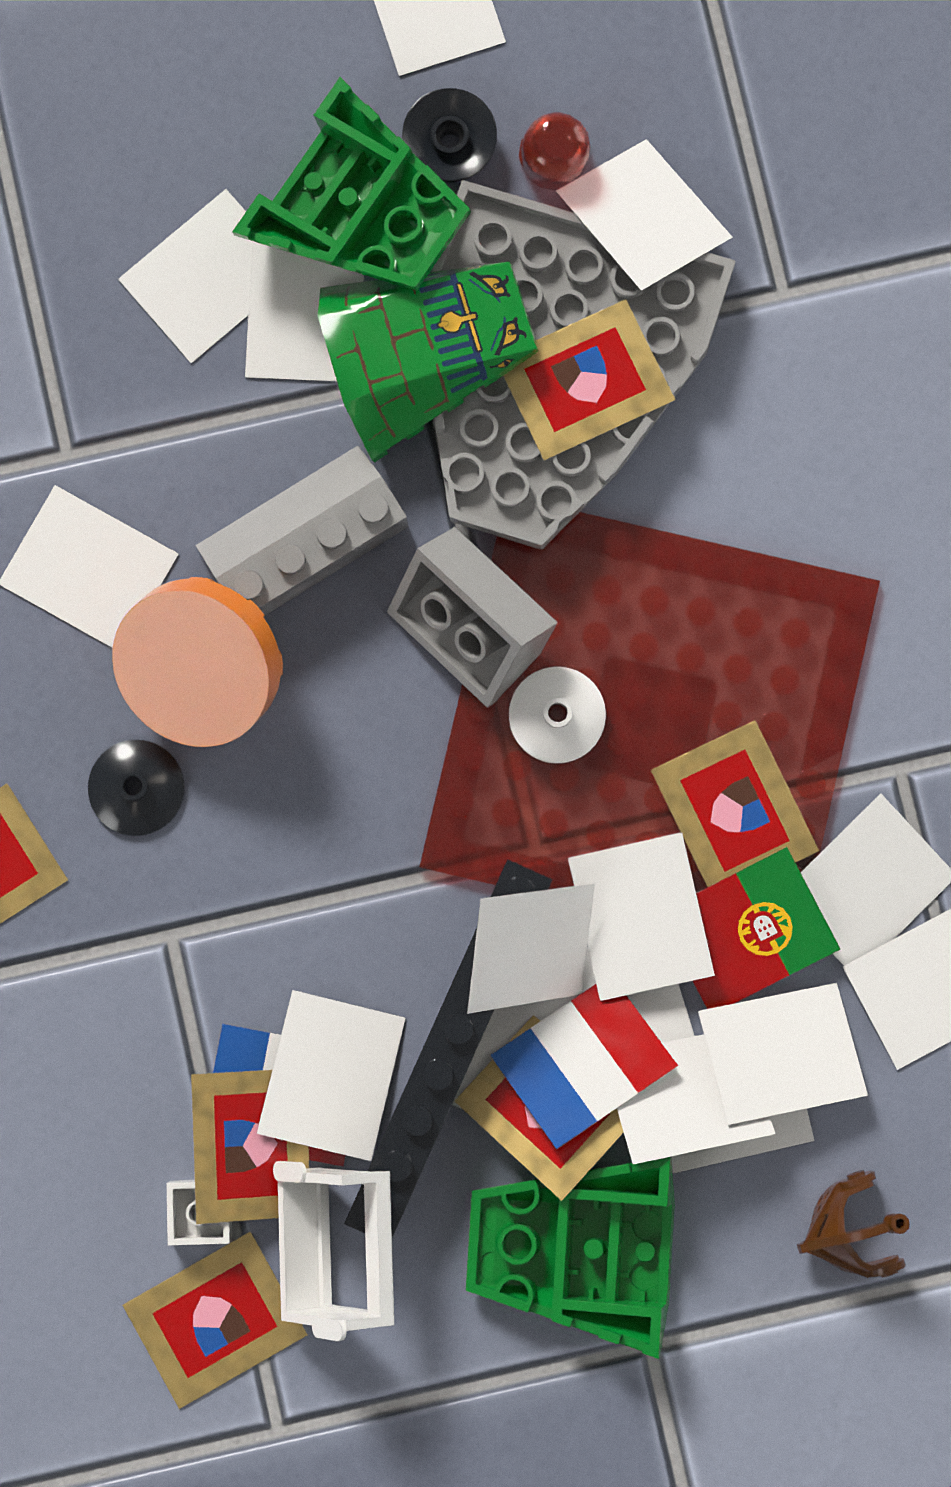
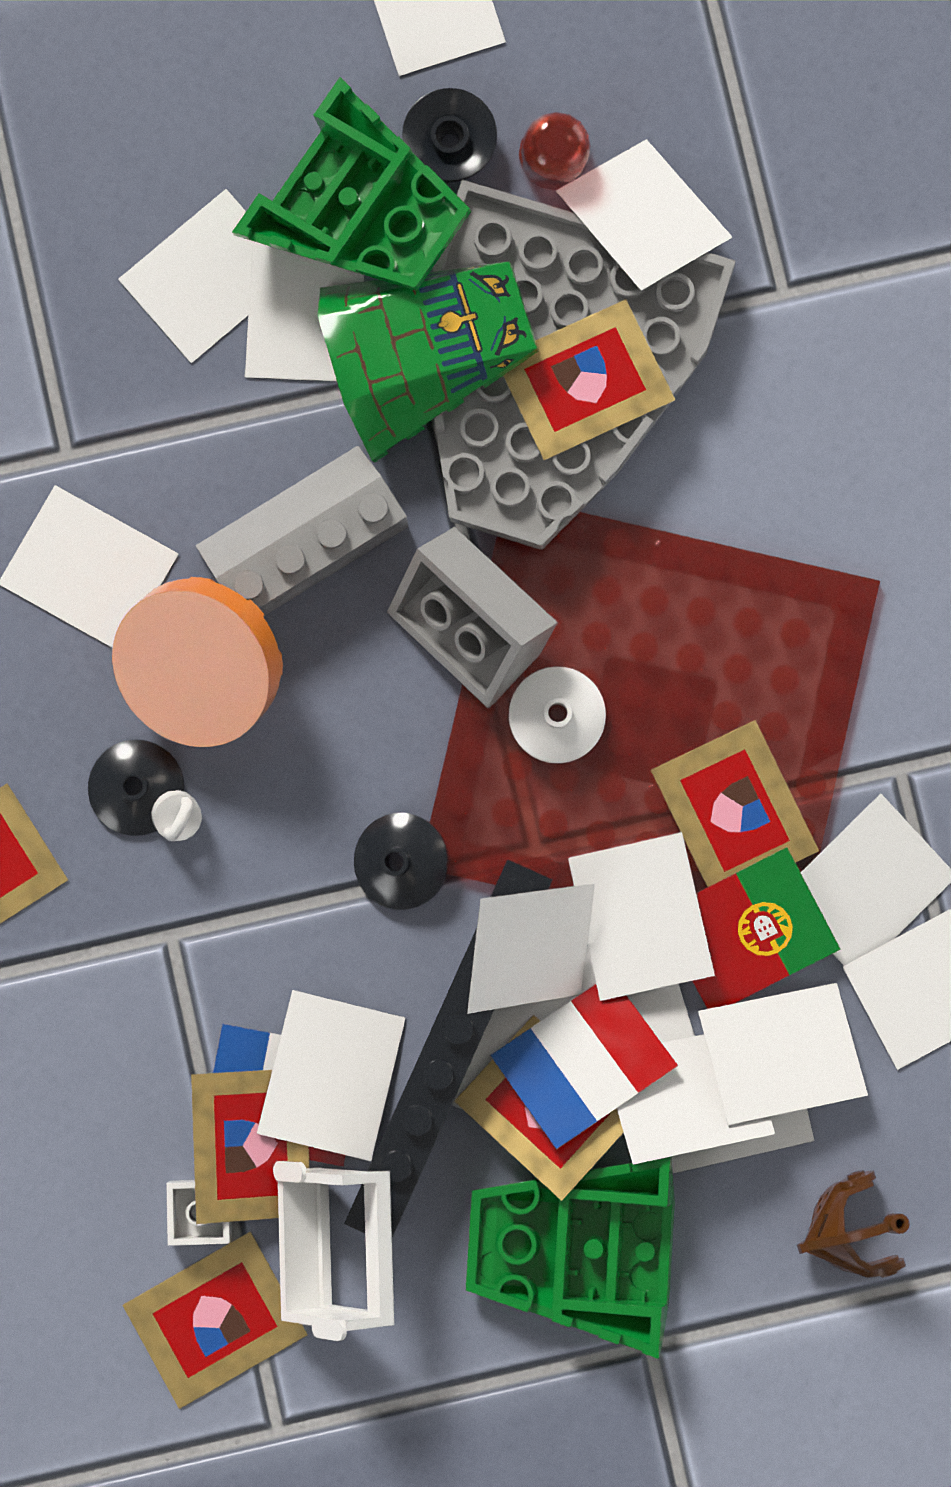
none -> white tile [151,790,202,841]
none -> black dish [354,813,449,910]

